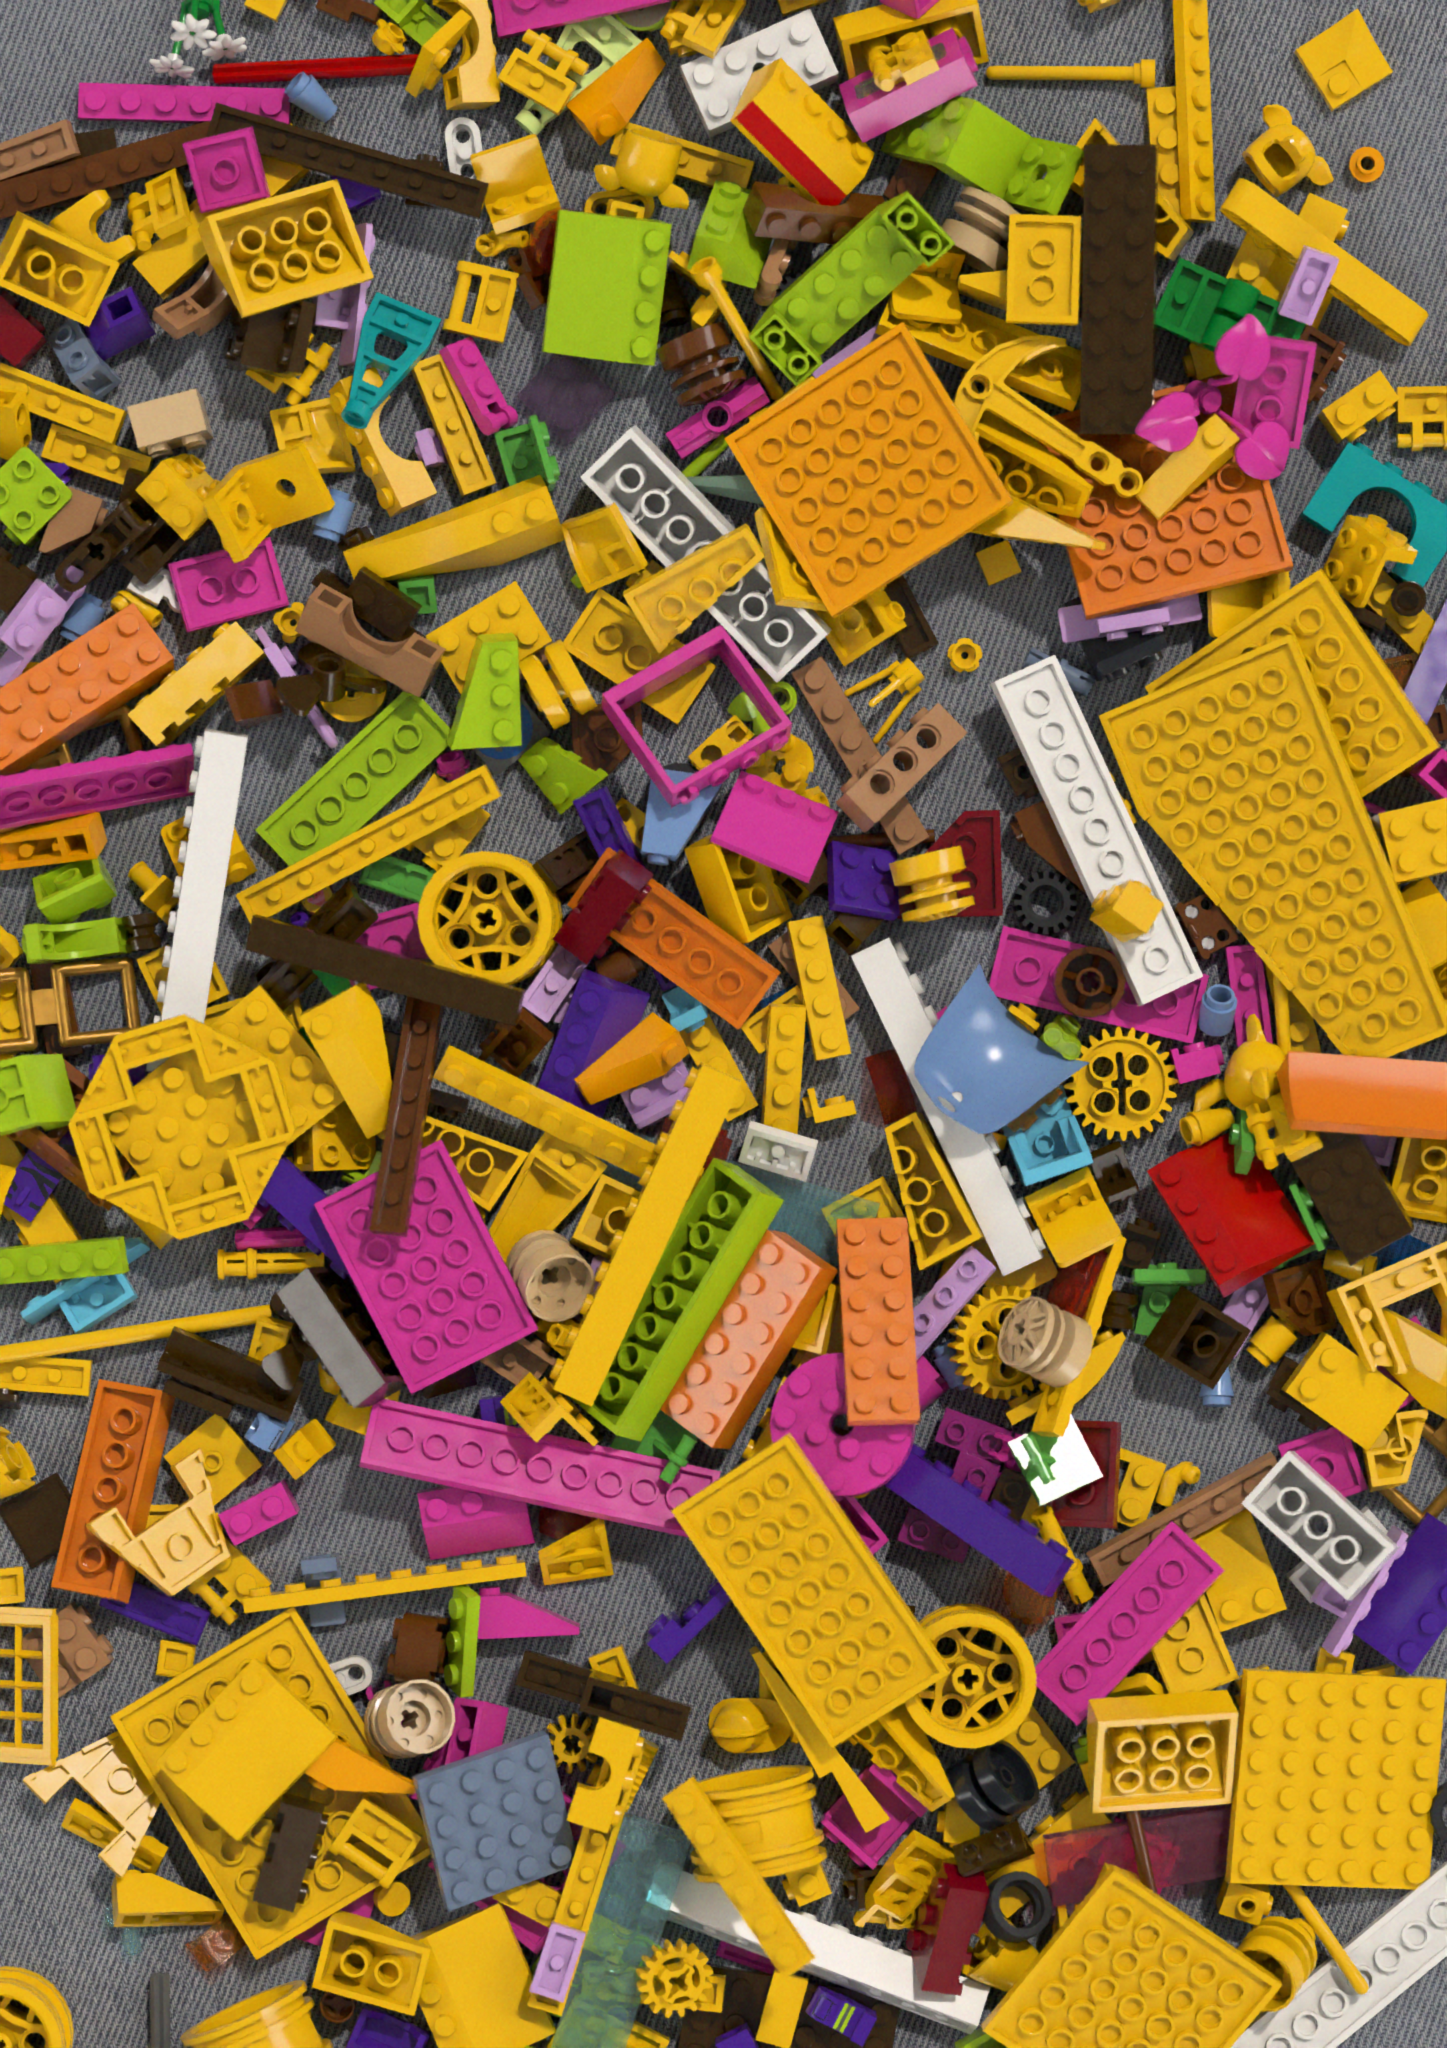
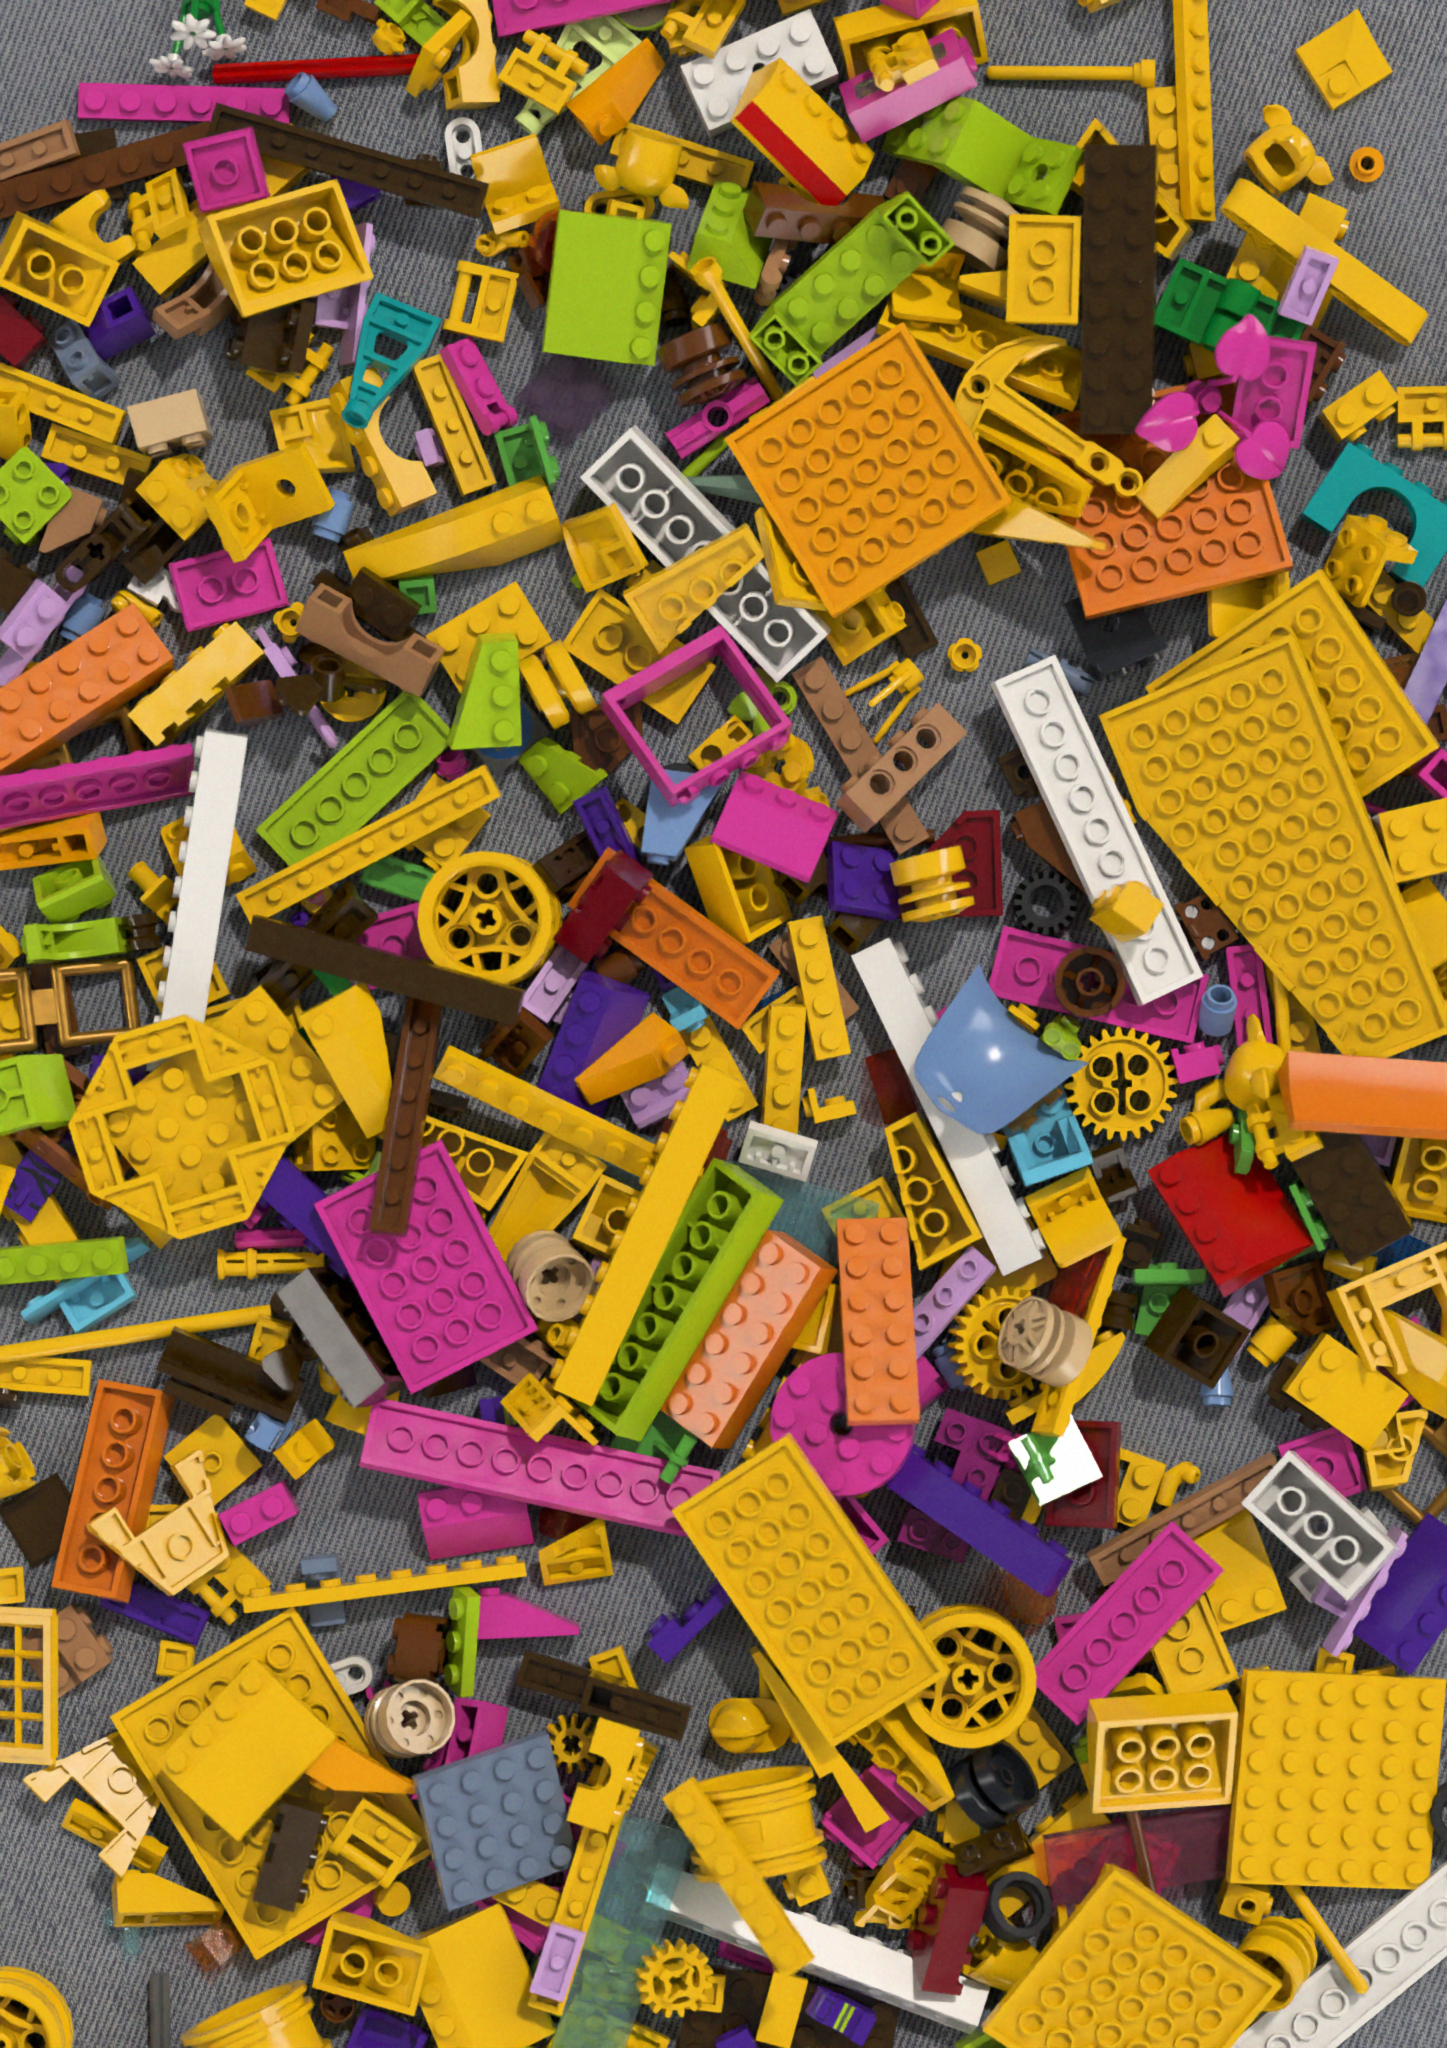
yellow pin [1031,1506,1094,1605] -> none
lavender bracket [1057,593,1202,643] -> none

